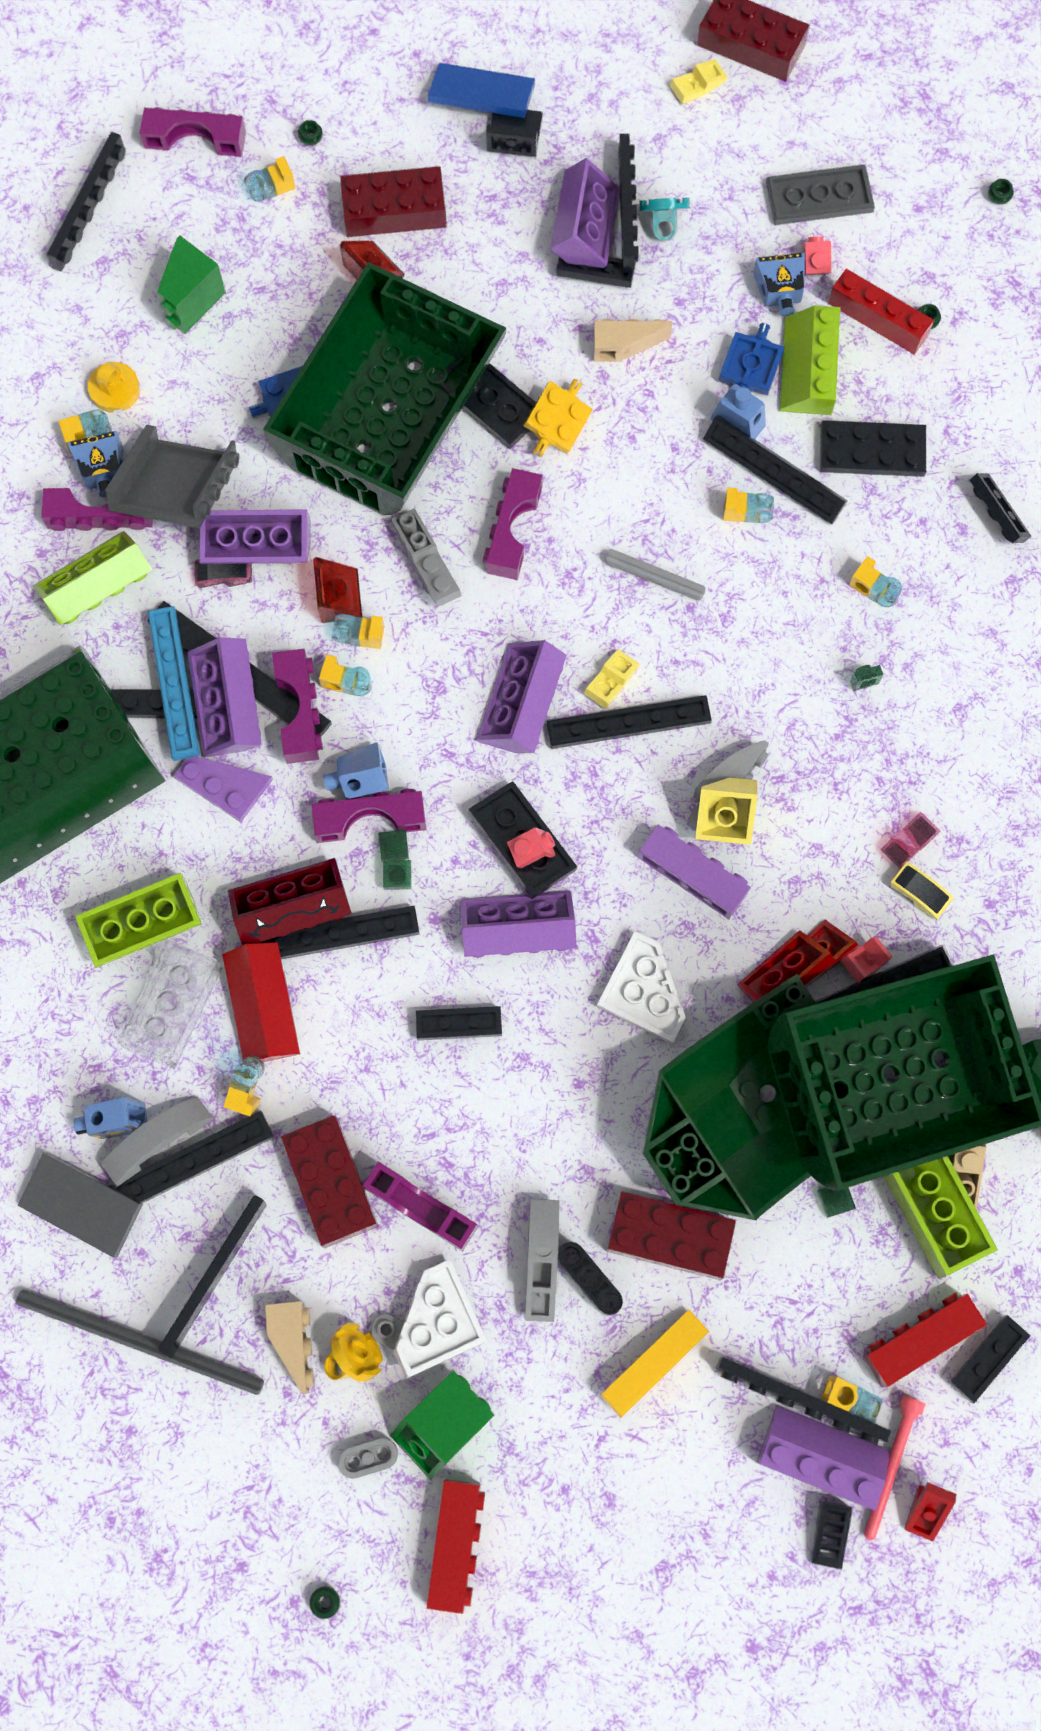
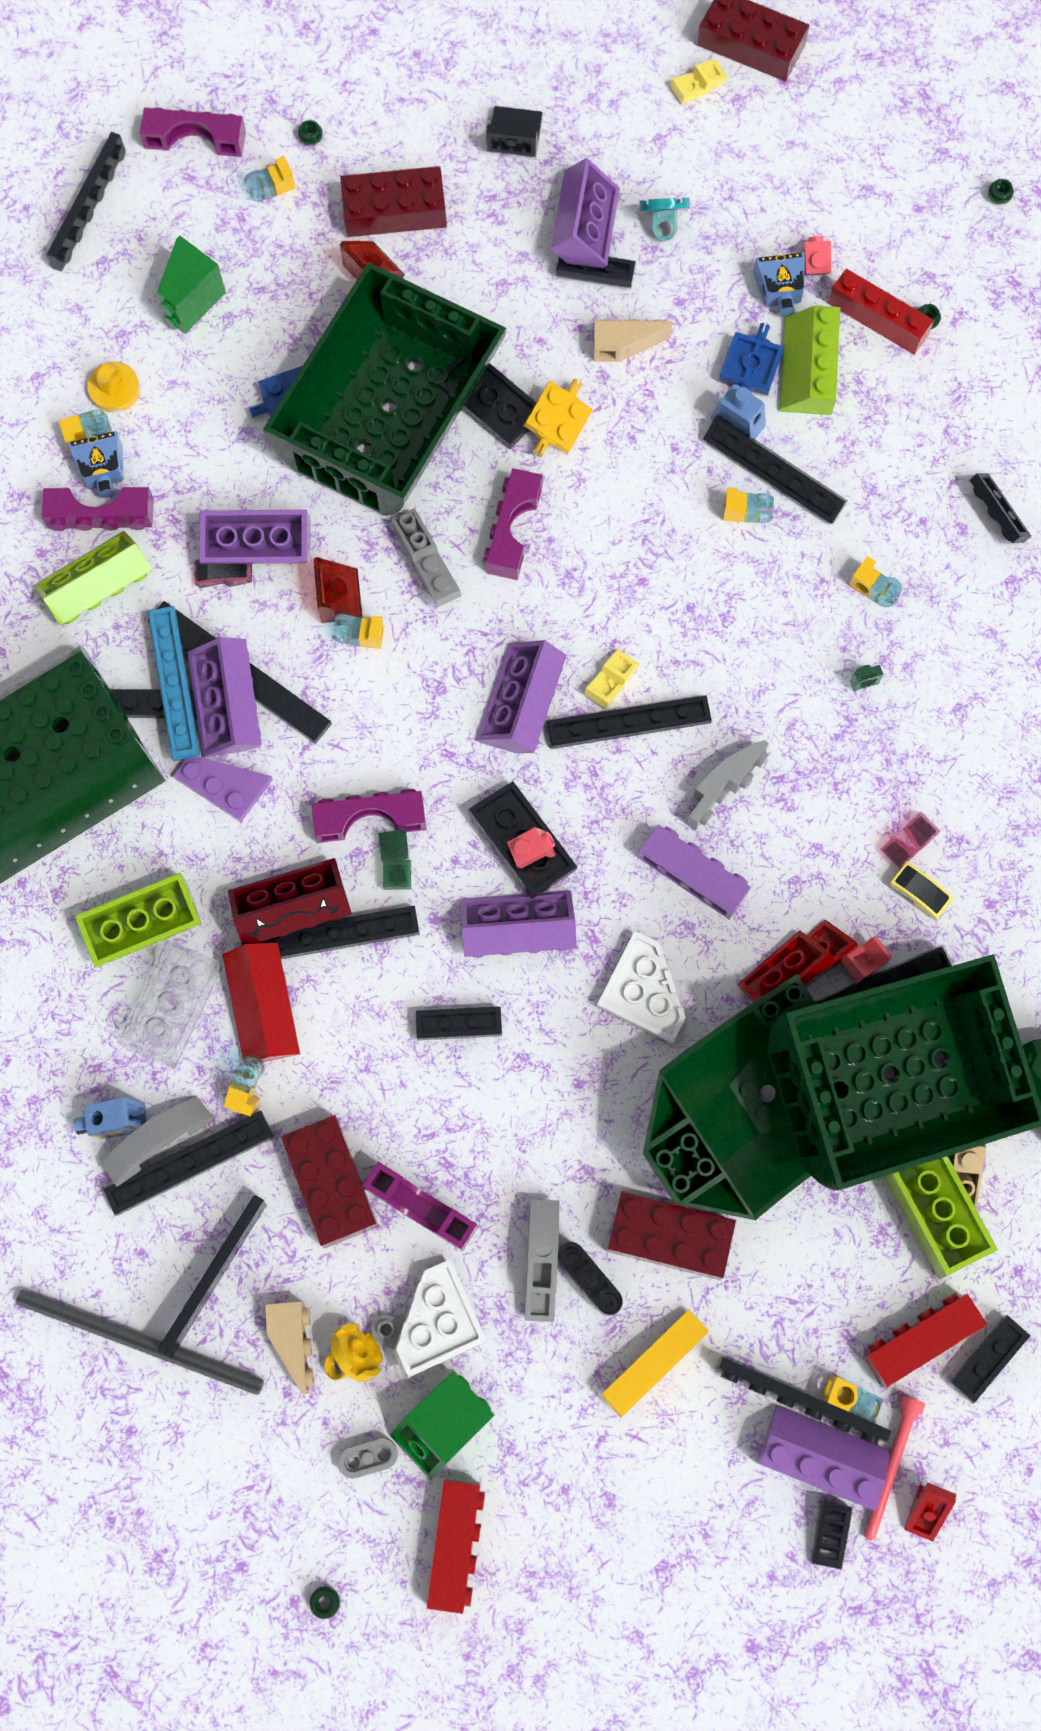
dark grey tile [17,1153,143,1258] -> none
dark grey panel [105,425,240,528] -> none
magenta arch [272,649,323,764] -> none
leg [319,654,372,696] -> none
medium blue torso [323,742,389,799] -> none
blue tile [428,62,535,118] -> none
light grey axle [605,549,706,601] -> none
black plate [618,133,639,273] -> none
light yellow slope [695,778,758,845] -> none
dark grey tile [766,164,875,225] -> none
clear green plate [817,1187,856,1218] -> none
black plate [820,420,926,477] -> none

